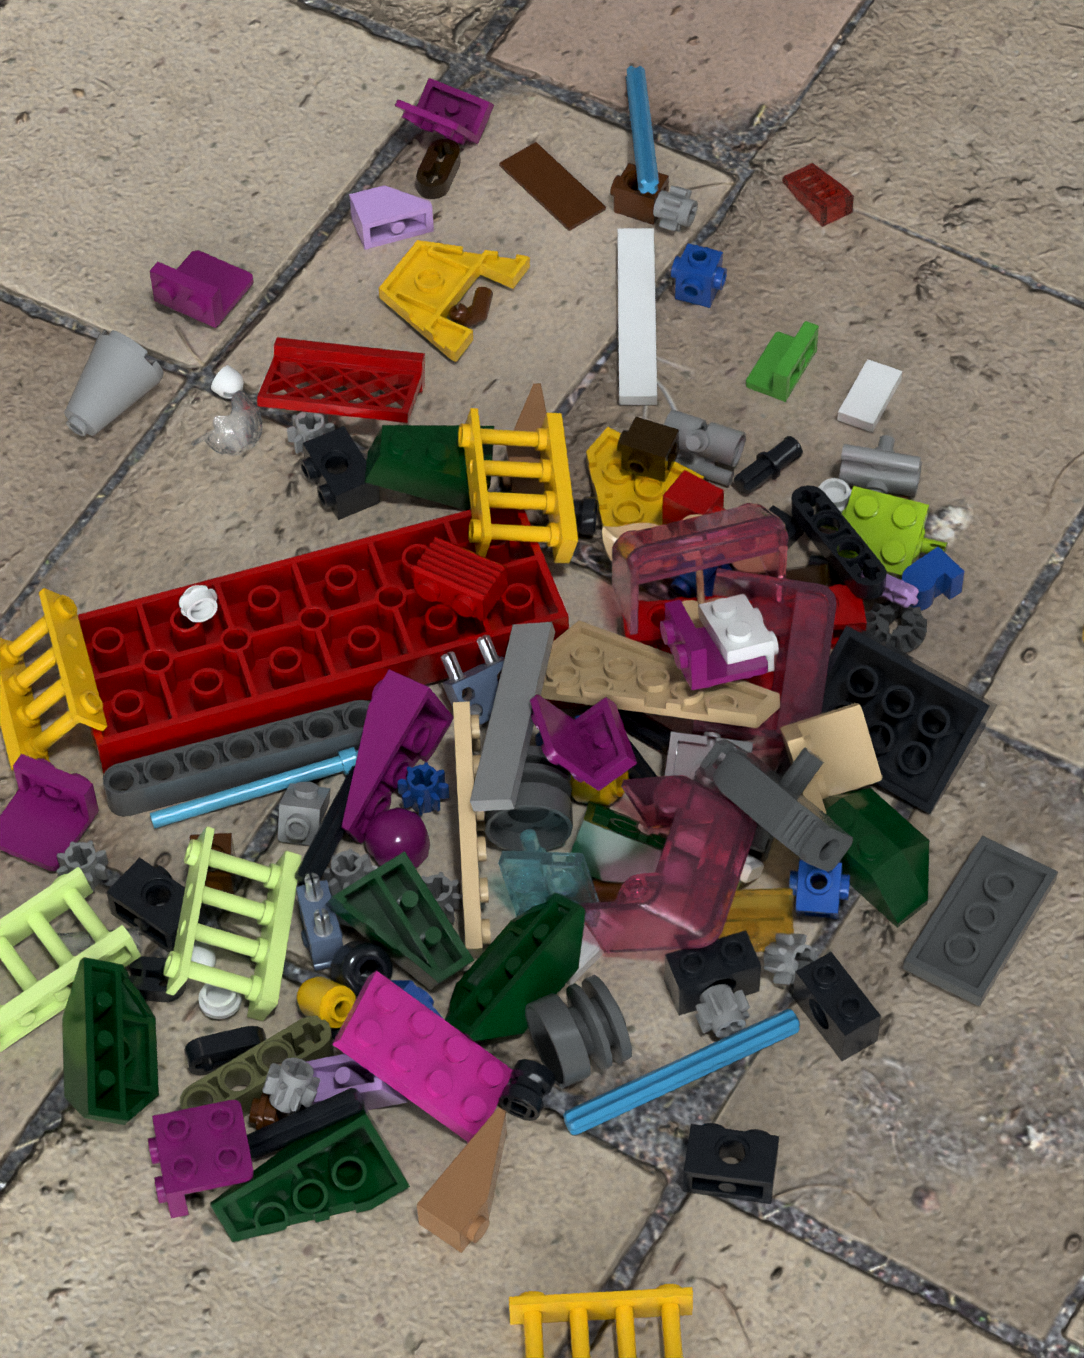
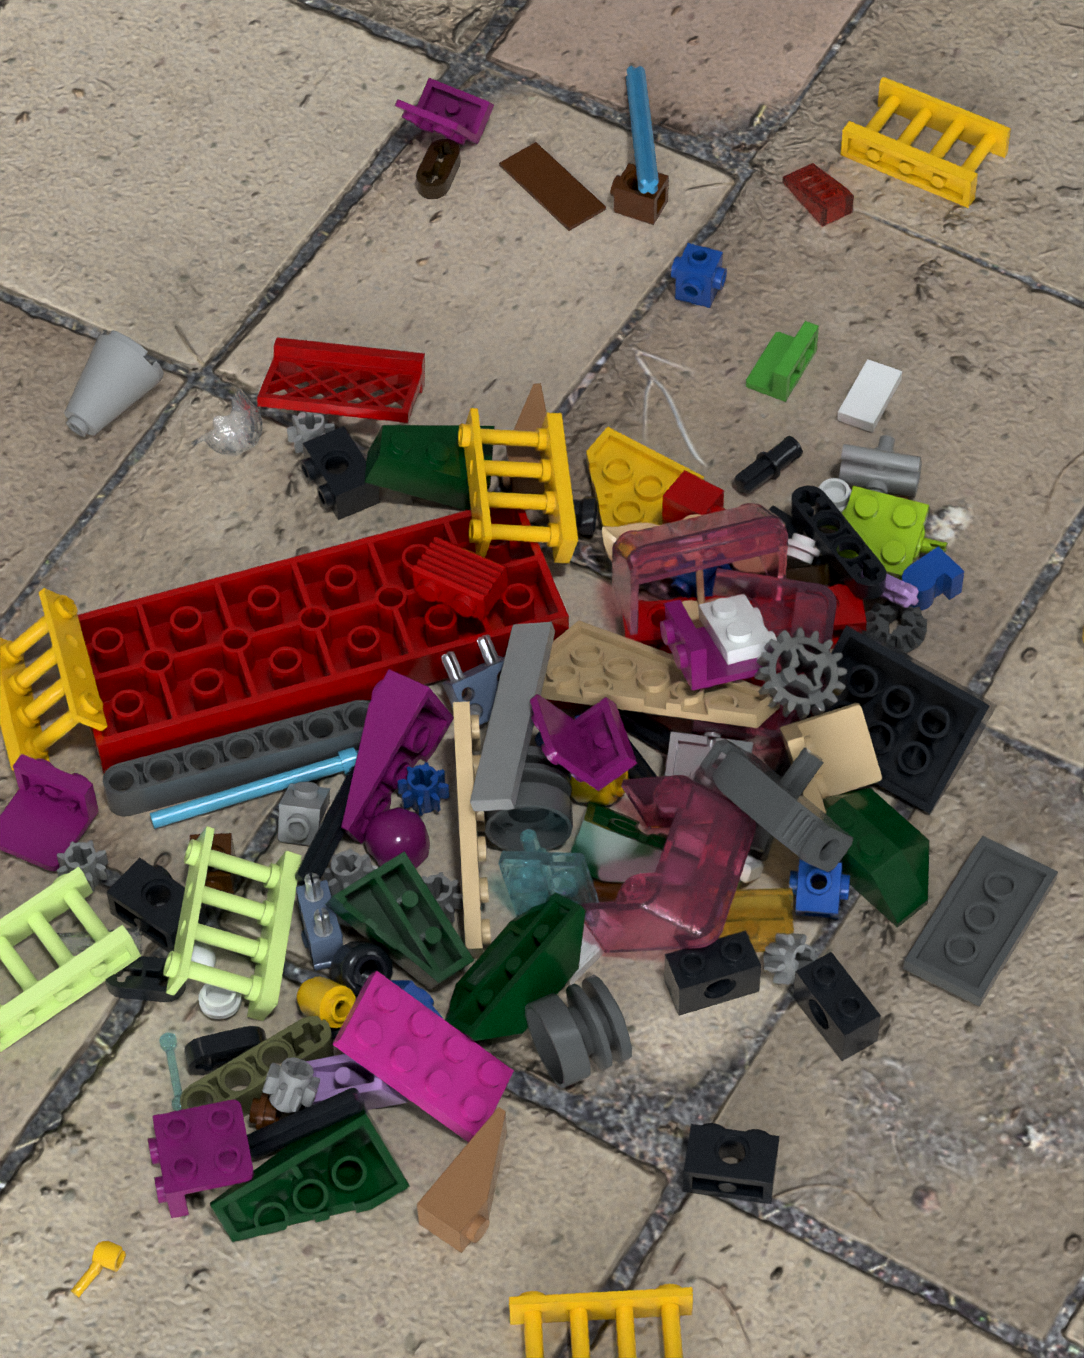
dark green wedge [62,957,159,1125] -> none
magenta bracket [149,250,254,328] -> none
white plate [179,585,218,622] -> none
white hinge [211,365,244,399] -> none
lavender slope [349,185,434,250] -> none
yellow wing [379,240,530,362] -> none
reddish brown arm [449,286,493,328] -> none
black wheel [499,1059,556,1121] -> none
dark azure axle [563,1009,800,1135] -> none
white tile [617,228,657,405] -> none
dark brown brick [617,417,679,482] -> none
light grey gear [653,185,698,232] -> none
light grey pin [664,409,746,486] -> none
light grey gear [695,984,750,1039] -> none
none -> yellow hand [70,1241,126,1298]
none -> clear light blue hinge [159,1033,182,1111]
none -> dark grey gear [754,628,847,720]
none -> white plate [781,533,820,565]
none -> yellow fence [840,77,1011,208]

